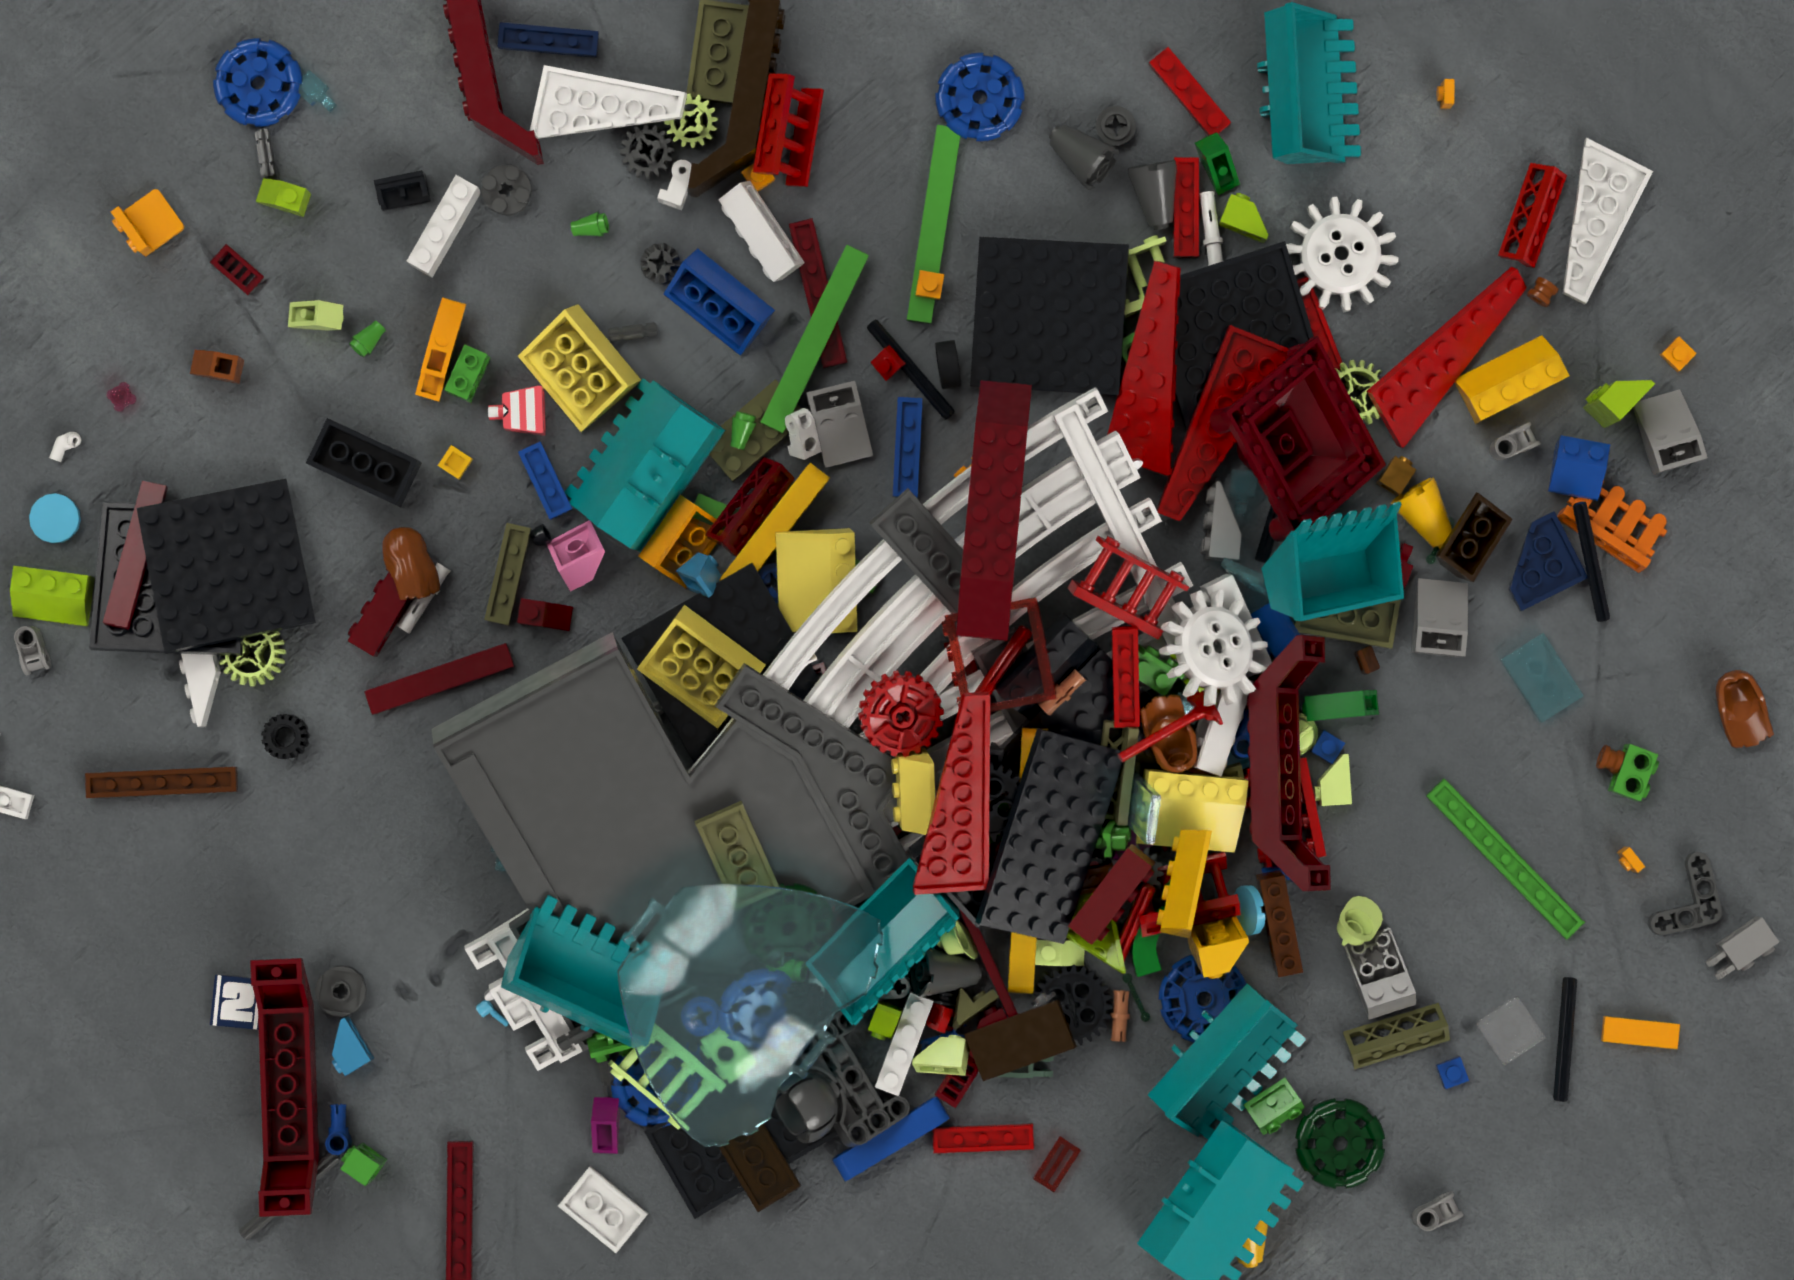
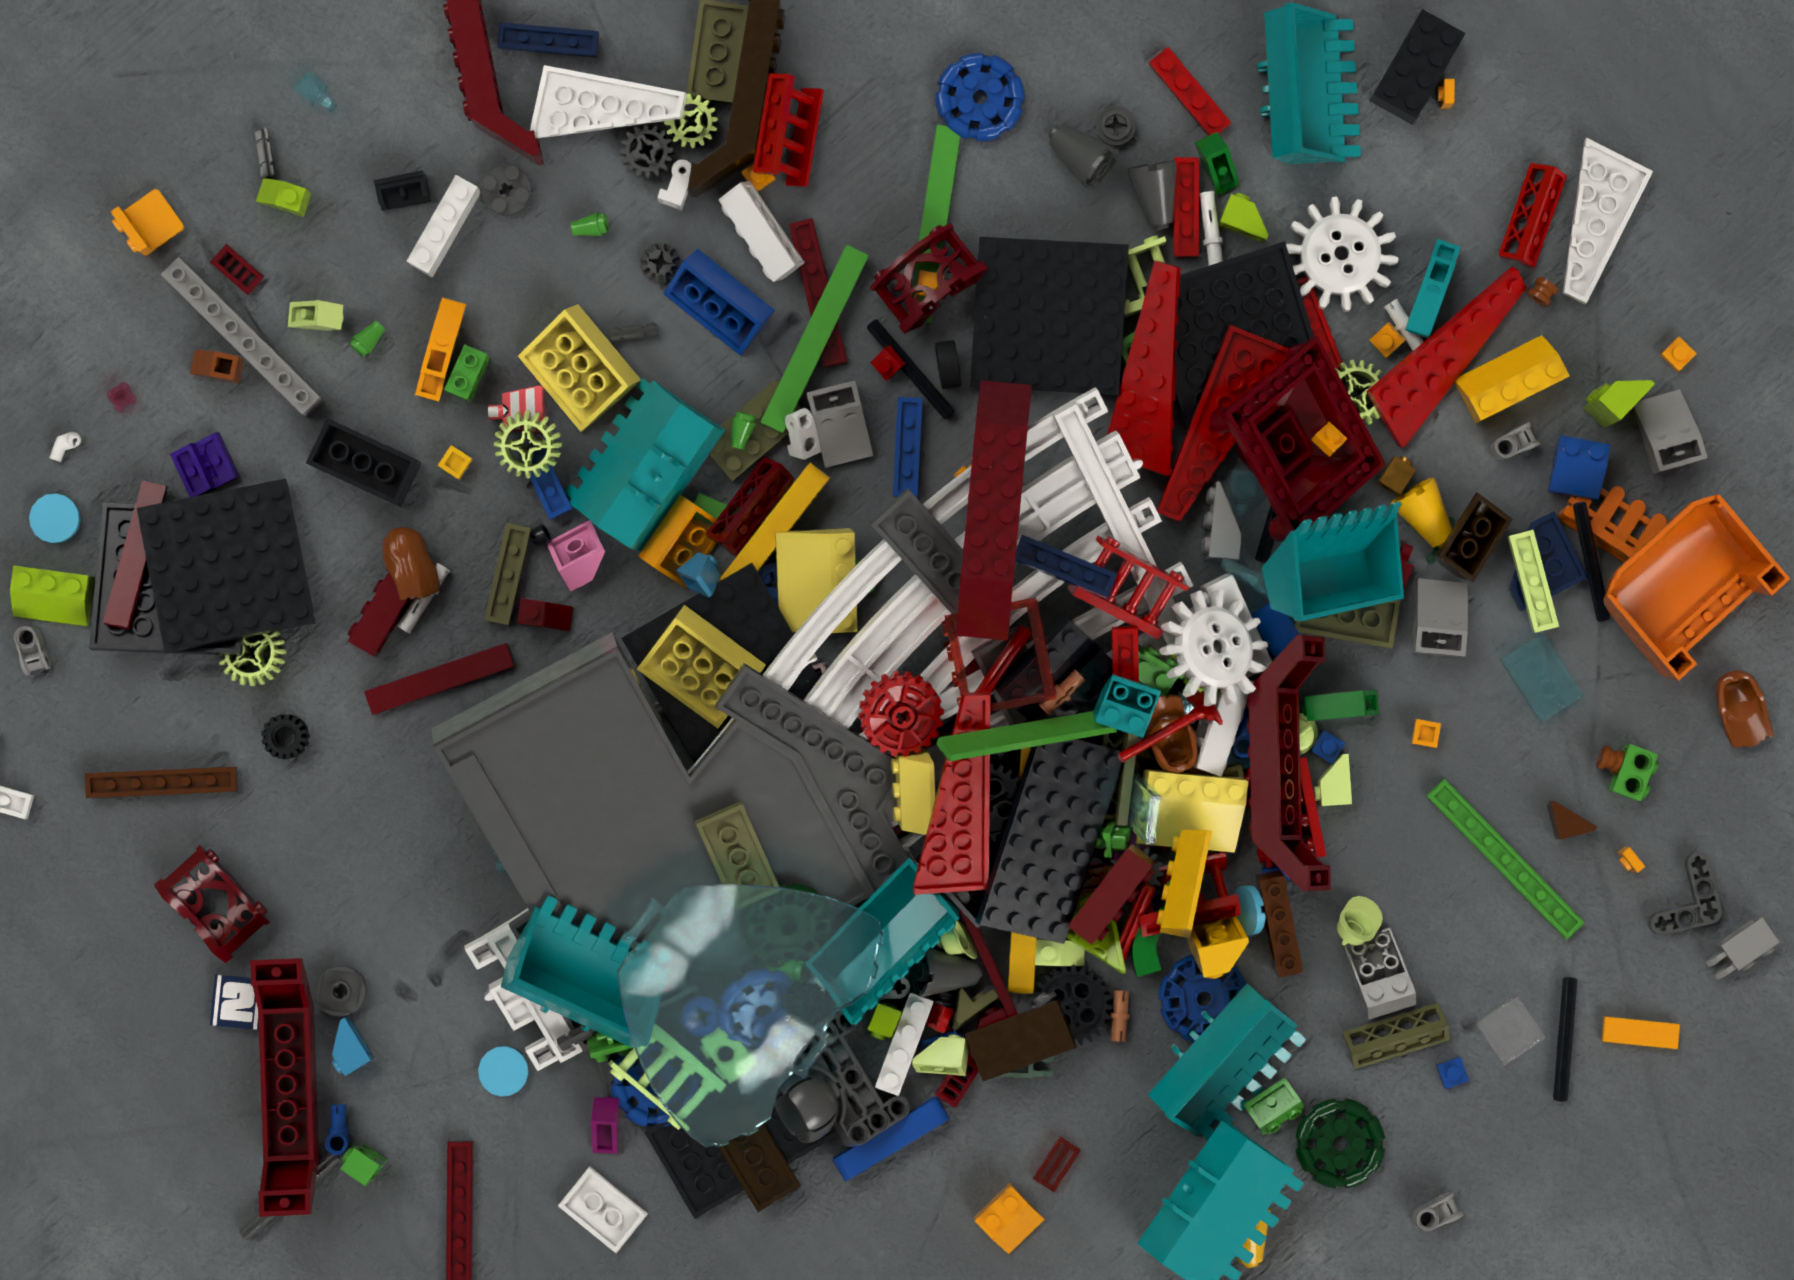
white slope [179,654,221,727] -> none
blue plate [213,38,303,127] -> none
medium azure hand [476,1000,509,1027] -> none
red tile [933,1123,1034,1153] -> none
clear green hinge [1122,973,1150,1022] -> none
reddish brown slope [1354,646,1380,675] -> none
none -> dark red fence [154,845,270,964]
none -> light grey brick [161,257,325,418]
none -> dark purple slope [170,432,240,497]
none -> medium azure tile [478,1046,529,1097]
none -> yellowish green gear [494,410,562,478]
none -> dark red fence [870,223,988,334]
none -> bright green tile [936,711,1117,761]
none -> light orange slope [974,1183,1045,1254]
none -> dark blue plate [1015,535,1117,599]
none -> teal slope [1093,674,1161,738]
none -> light orange plate [1311,422,1348,457]
none -> black brick [1369,9,1466,125]
none -> light orange plate [1369,322,1406,358]
none -> white pin [1384,299,1424,351]
none -> teal slope [1405,238,1461,338]
none -> light orange plate [1411,719,1441,748]
none -> yellowish green plate [1508,530,1559,633]
none -> reddish brown slope [1547,801,1597,840]
none -> orange slope [1603,494,1790,681]

